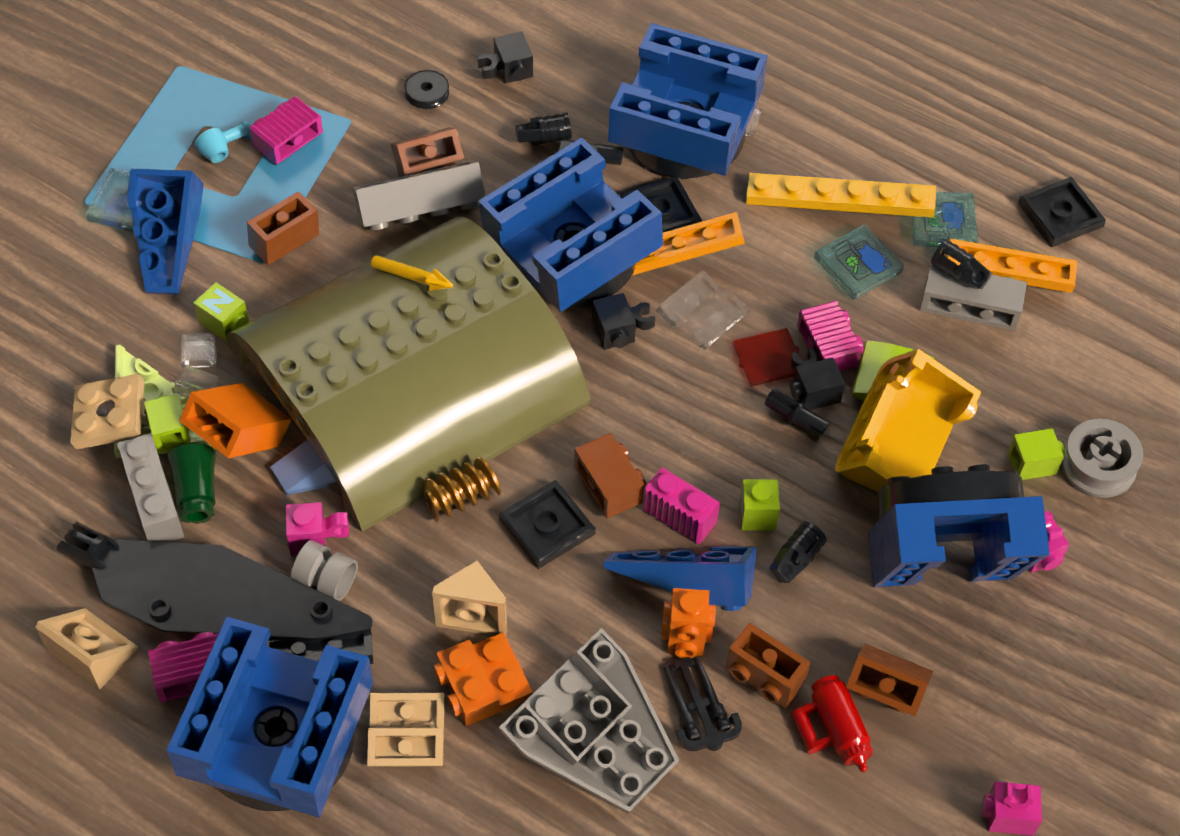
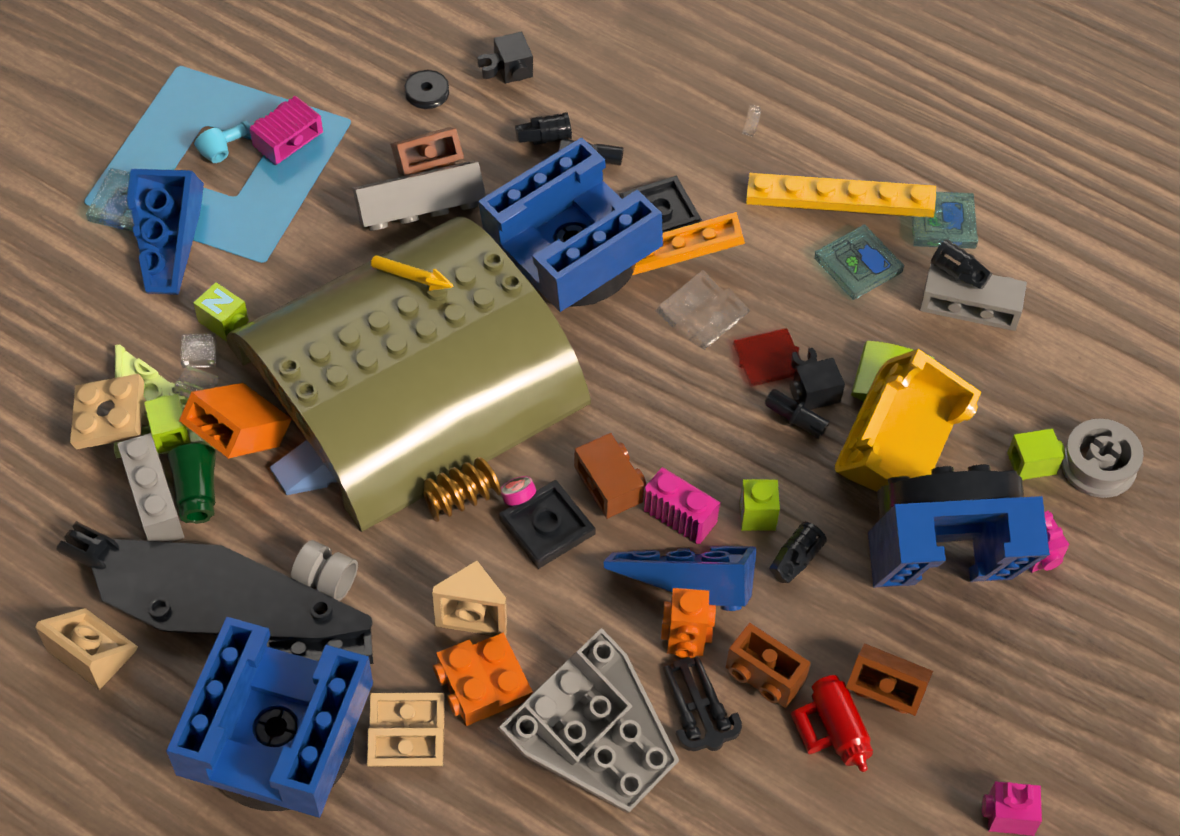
dark pink brick [148,632,219,703] -> none
dark orange brick [247,191,319,265] -> none
dark pink brick [286,502,349,556] -> none
black brick [592,293,655,350] -> none
blue piece [608,23,768,179] -> none
dark pink brick [797,300,863,372] -> none
light orange plate [947,239,1077,293] -> none
black tile [1018,177,1106,248] -> none
none -> tile [500,476,536,506]

